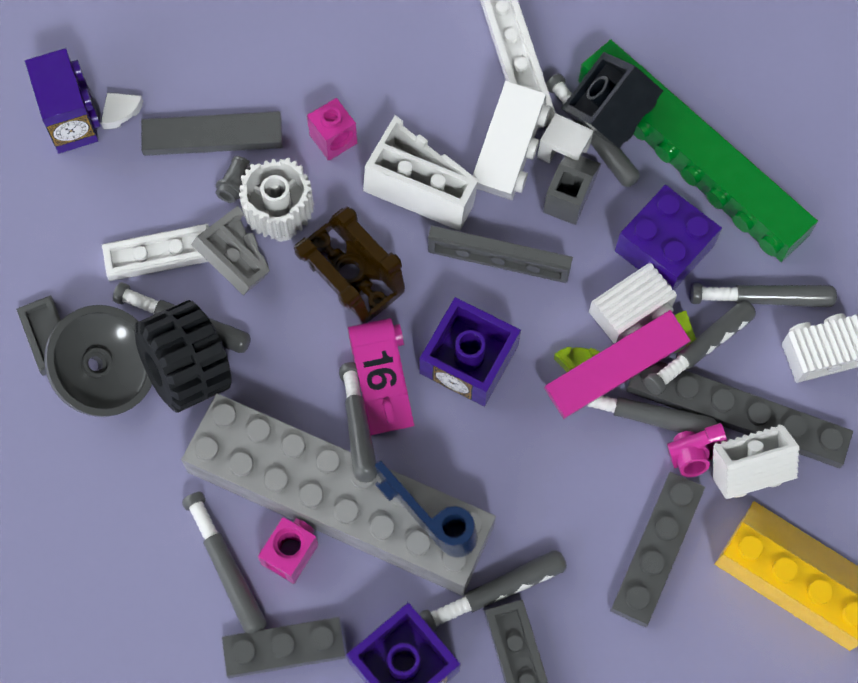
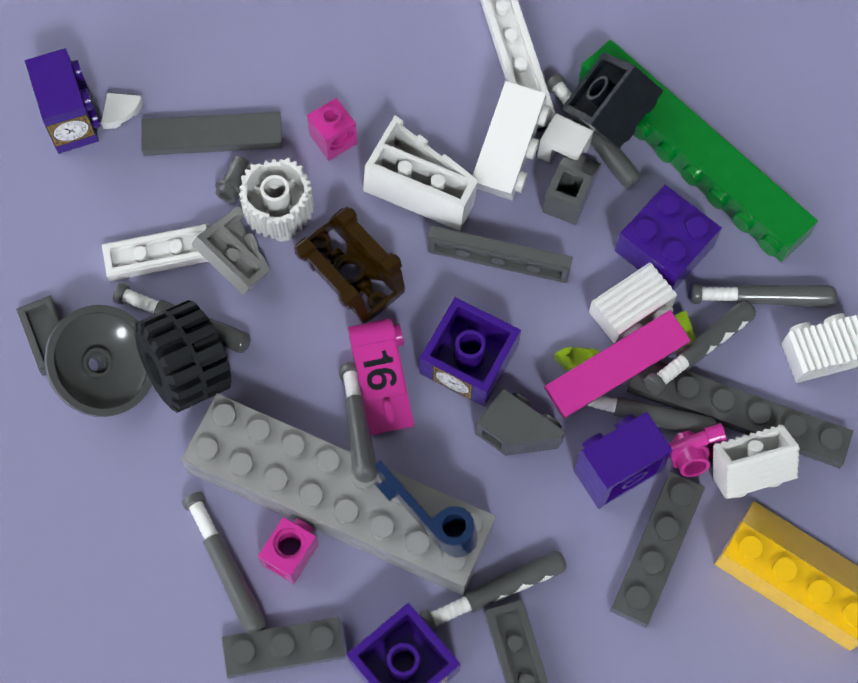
none -> dark grey slope [476,388,565,456]
none -> dark purple brick [574,412,673,509]

